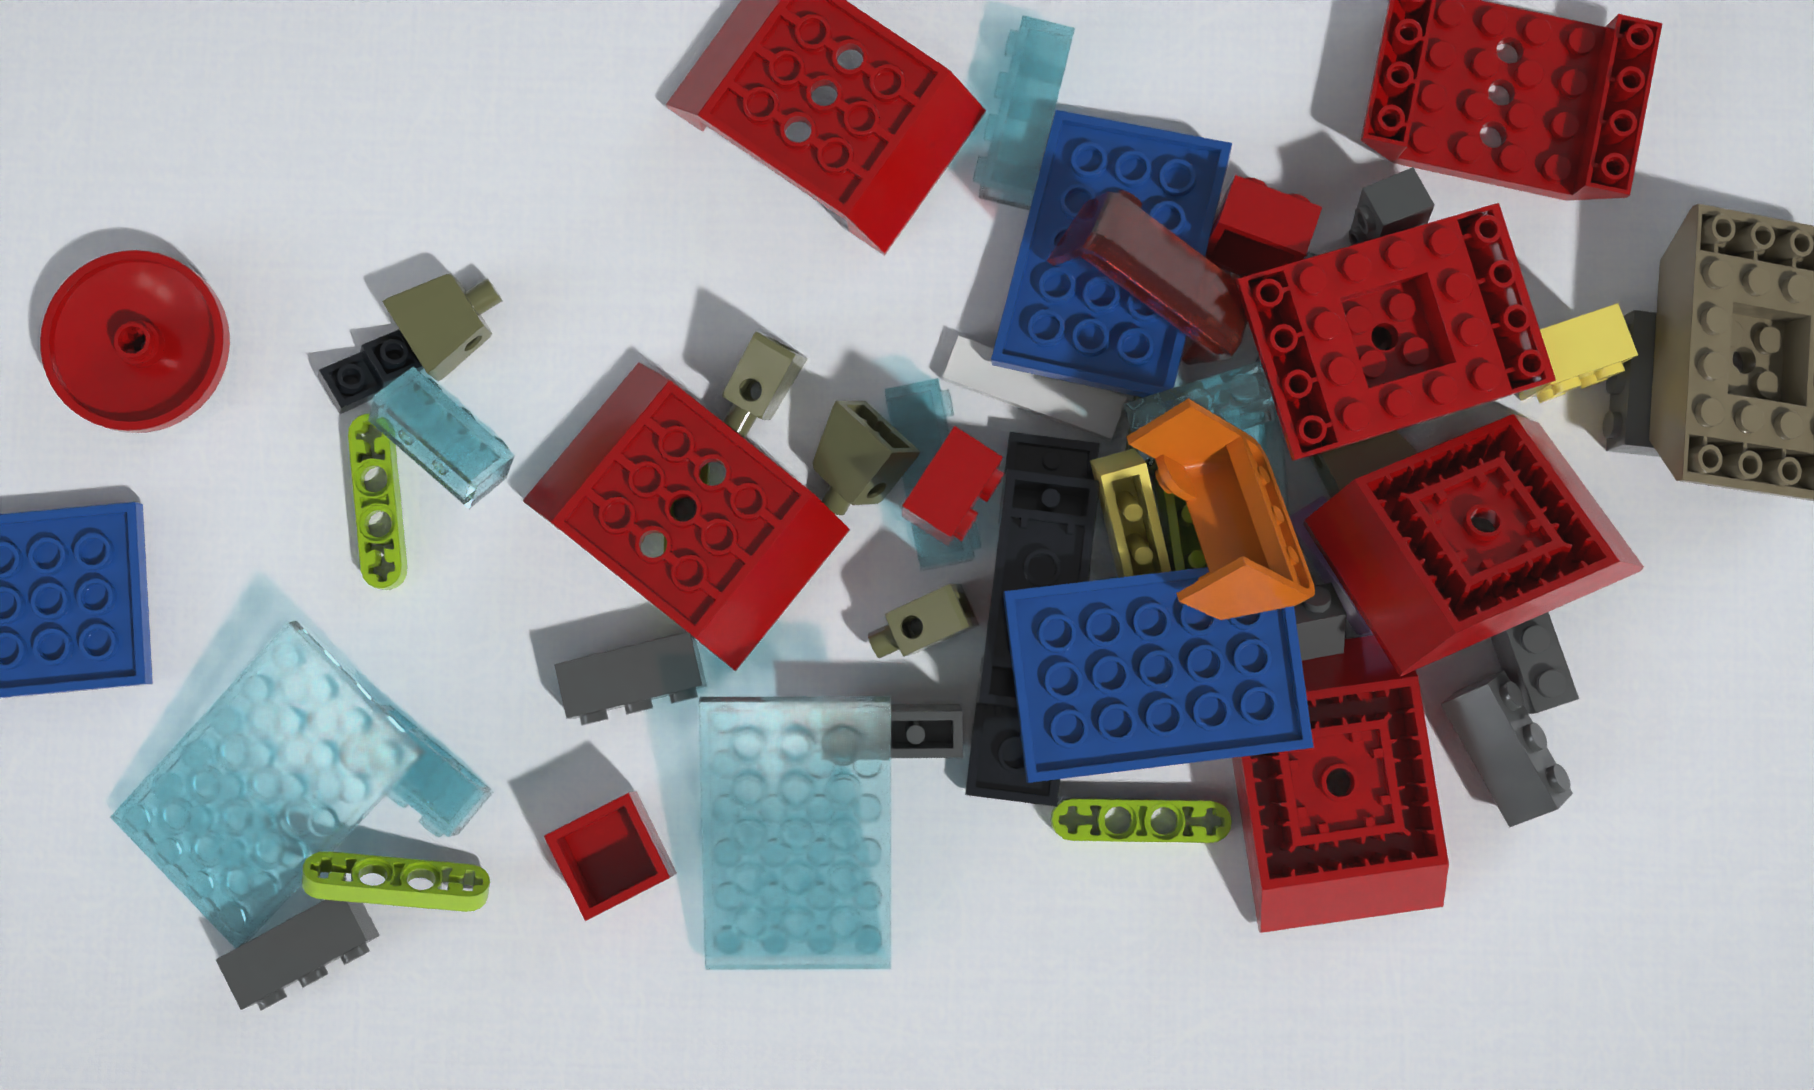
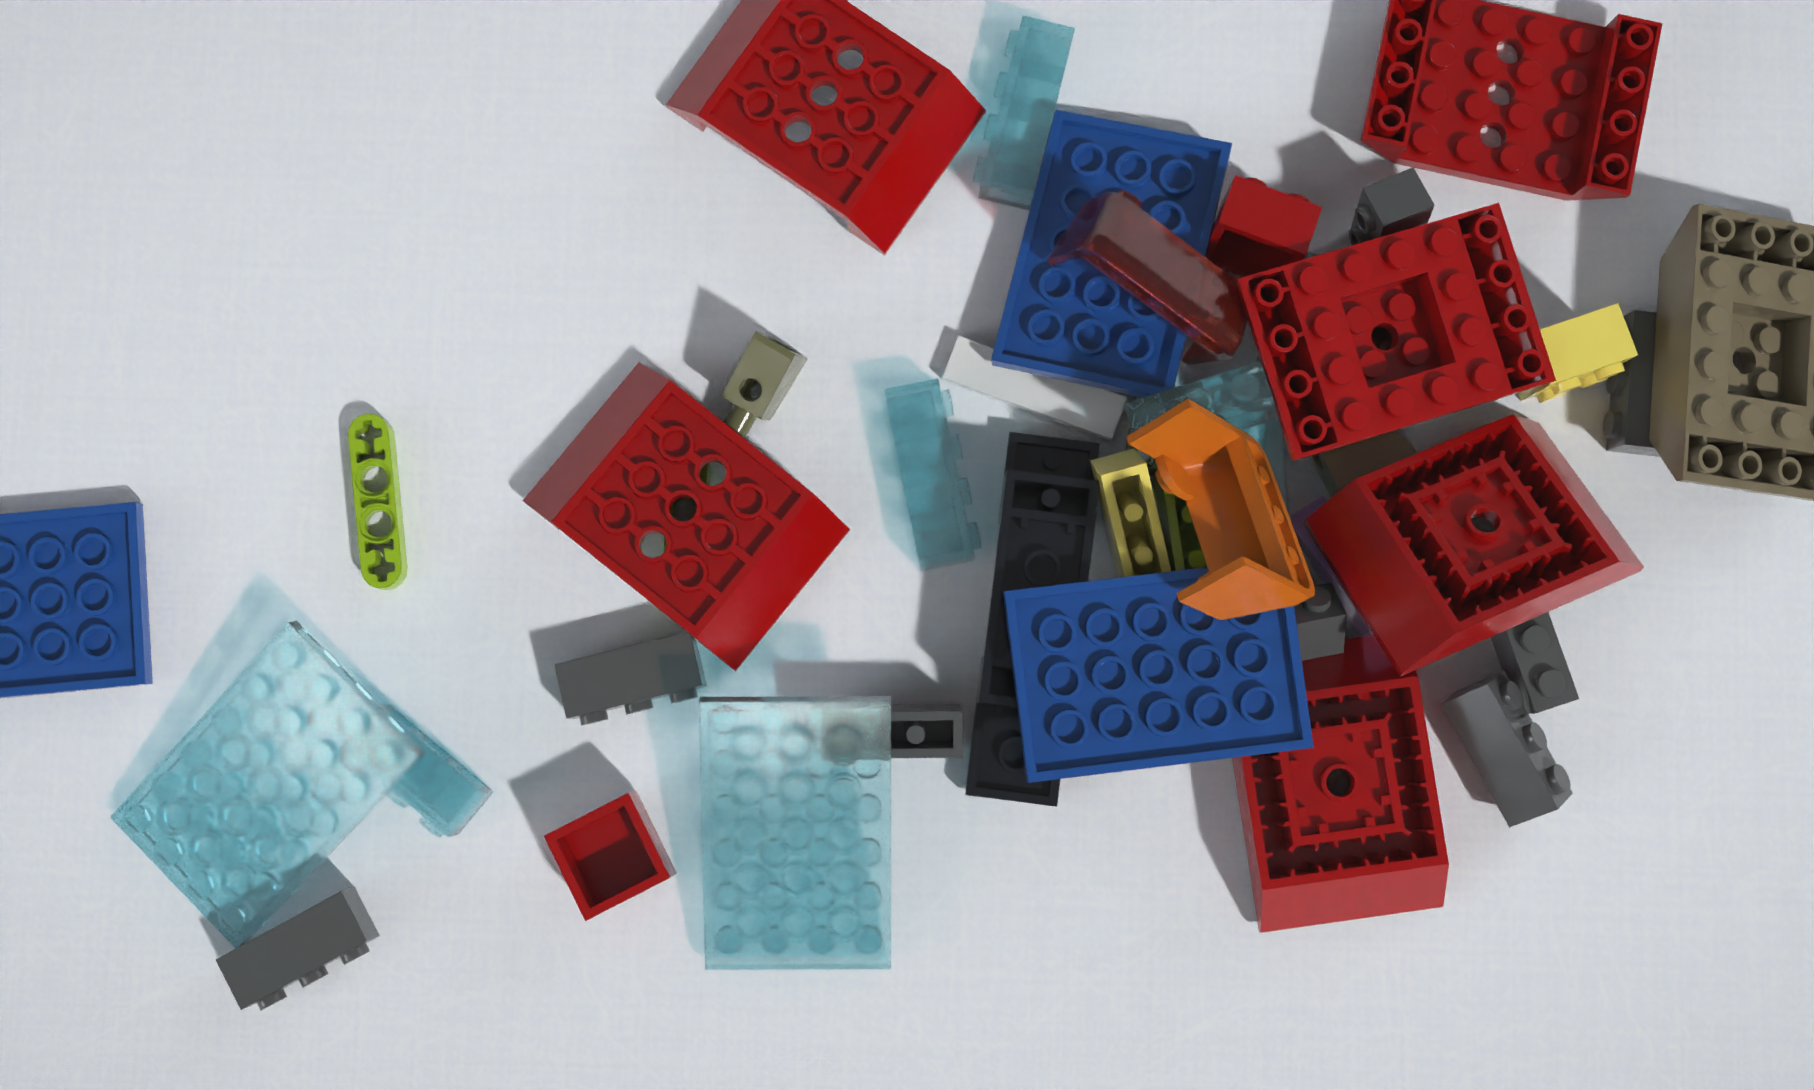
red dish [40,250,230,433] -> none
lime beam [302,851,490,912] -> none
black slope [318,329,424,414] -> none
clear light blue brick [368,366,515,509] -> none
olive torso [382,273,503,382] -> none
olive torso [812,400,920,515] -> none
olive torso [868,583,979,658] -> none
red piece [902,426,1005,546] -> none
lime beam [1050,798,1232,843] -> none

